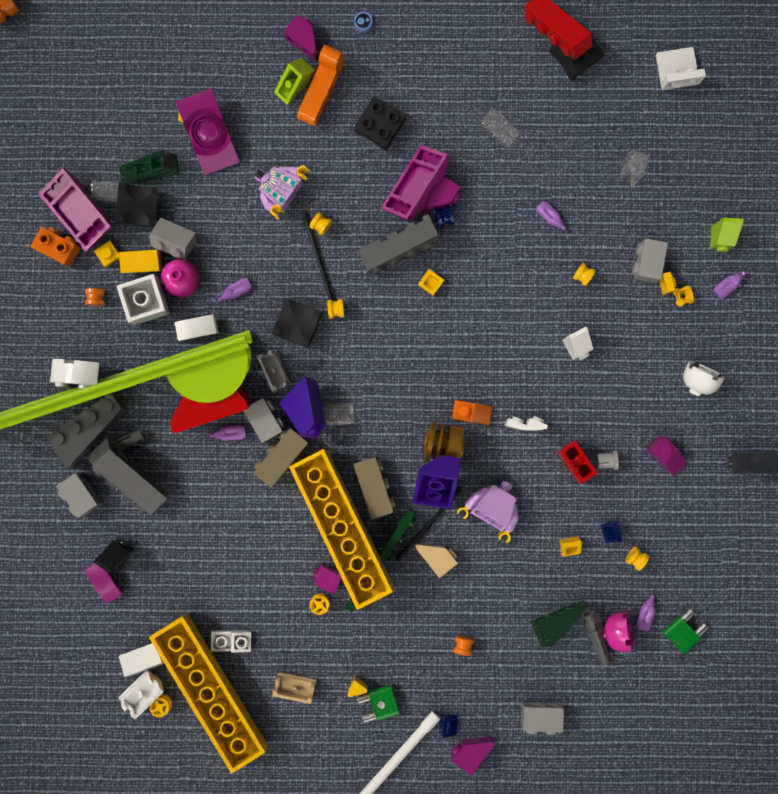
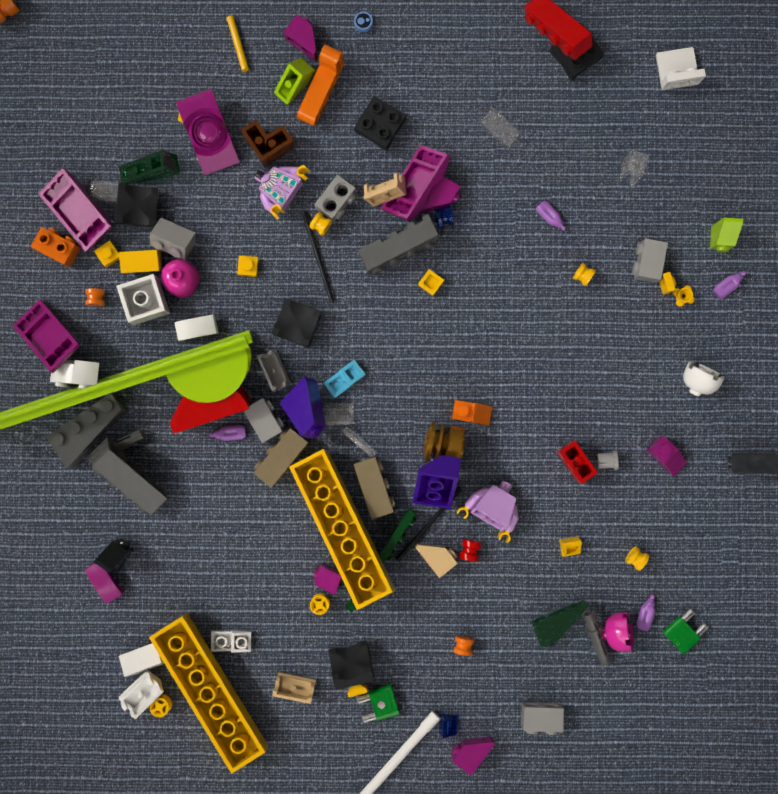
light grey brick [56,472,103,518] -> none
medium lavender piece [218,278,252,302] -> none
yellow wheel [327,299,344,319] -> none
white slope [504,416,548,431] -> none
white slope [562,327,593,361] -> none
clear blue slope [601,520,623,543] -> none
none -> magenta slope [13,299,81,373]
none -> yellow bar [226,16,249,72]
none -> yellow plate [237,256,259,277]
none -> reddish brown brick [241,119,296,168]
none -> light grey brick [314,175,357,223]
none -> medium azure slope [322,360,366,399]
none -> black brick [329,640,374,690]
none -> clear tile [342,426,377,457]
none -> tan hinge [364,172,406,207]
none -> red wheel [459,539,482,562]

